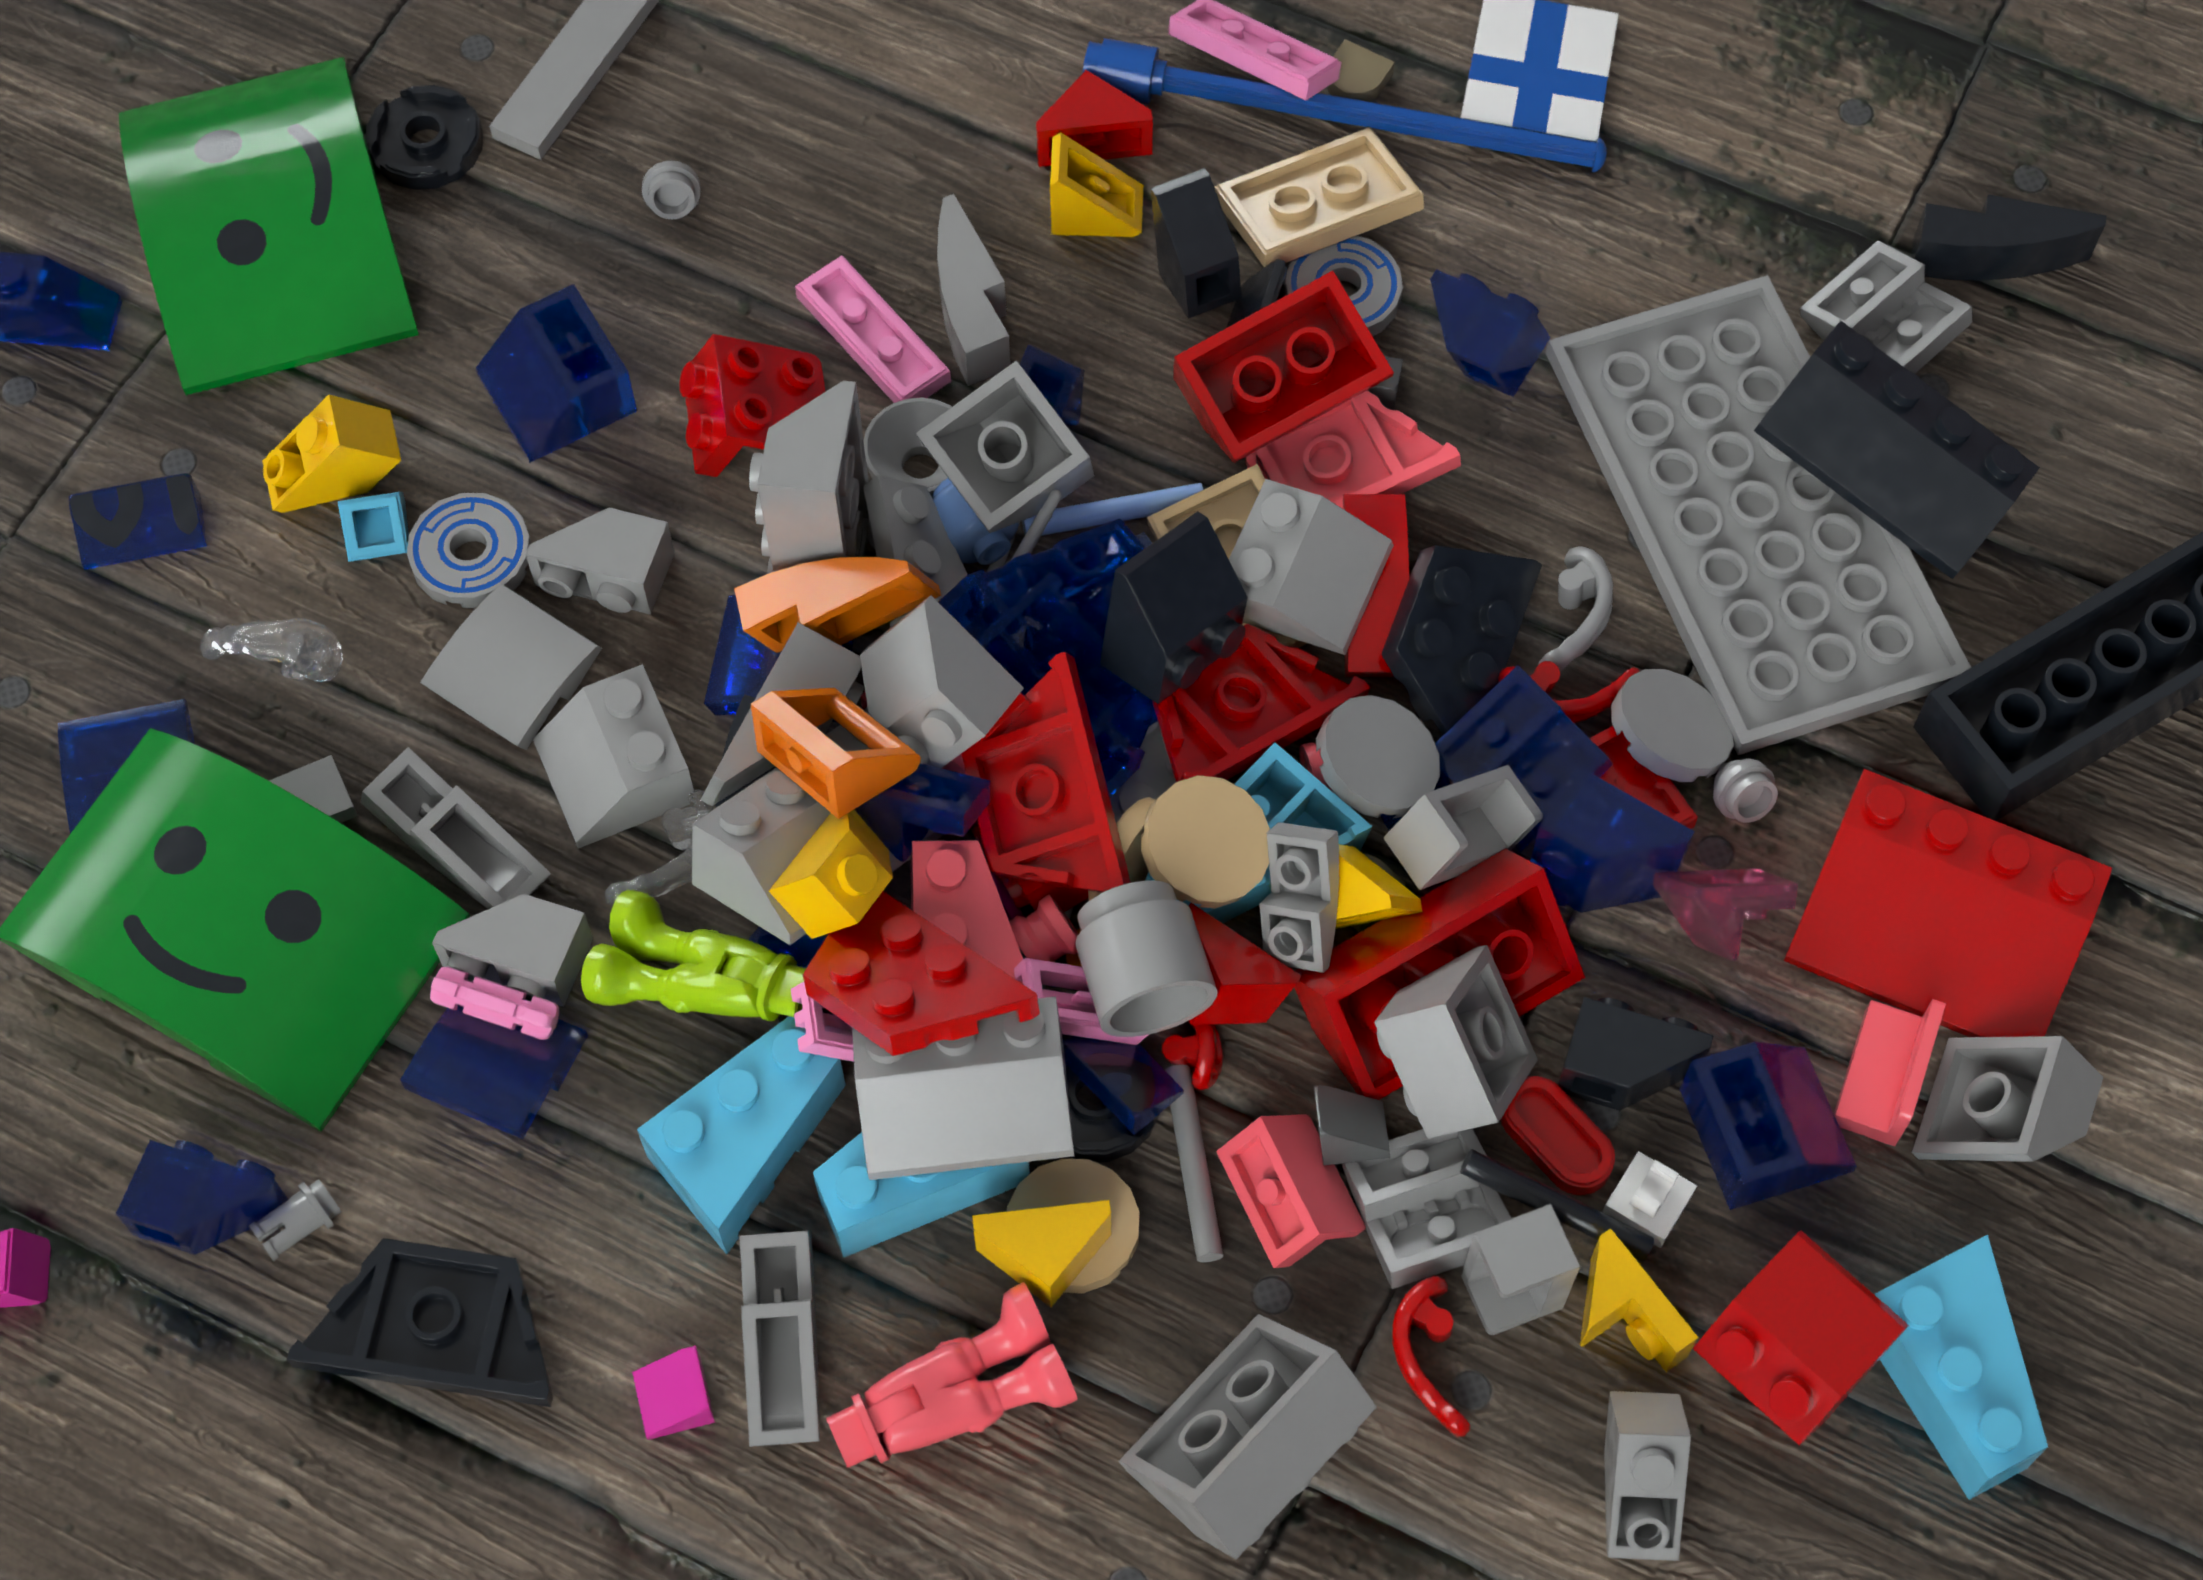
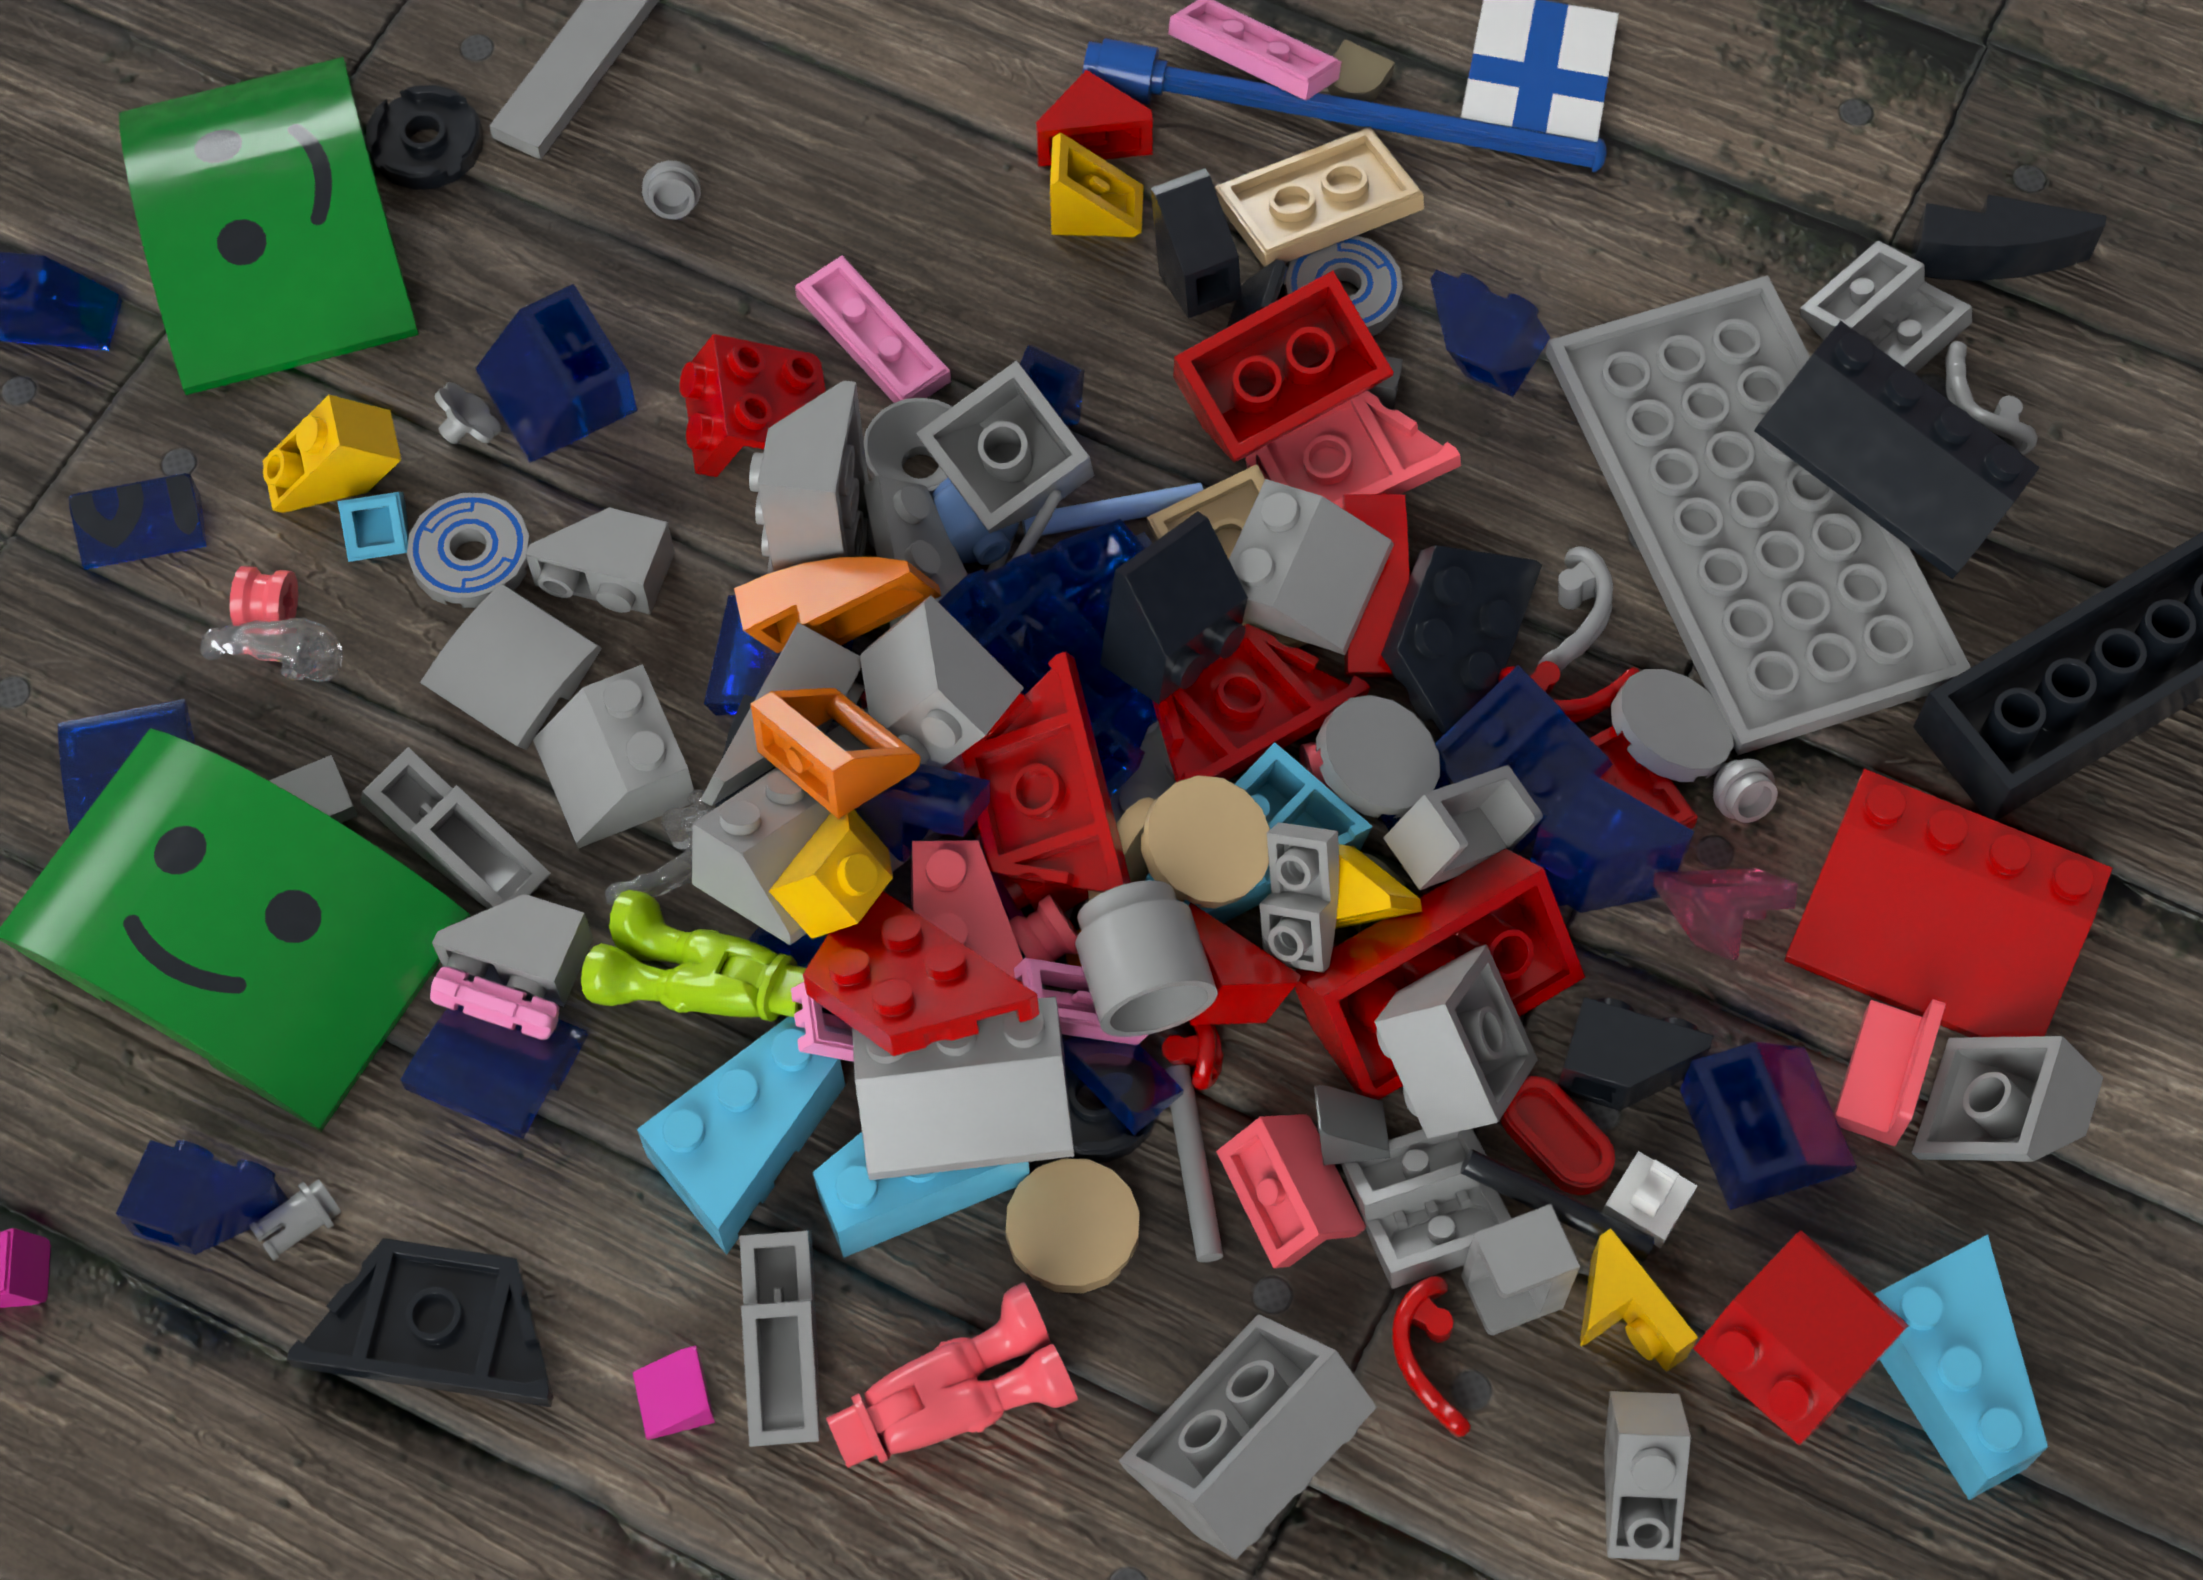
light grey slope [937,194,1011,386] -> none
yellow slope [972,1200,1111,1307] -> none
none -> coral wheel [229,566,298,633]
none -> light grey plant [435,382,501,444]
none -> light grey piece [1945,341,2038,455]

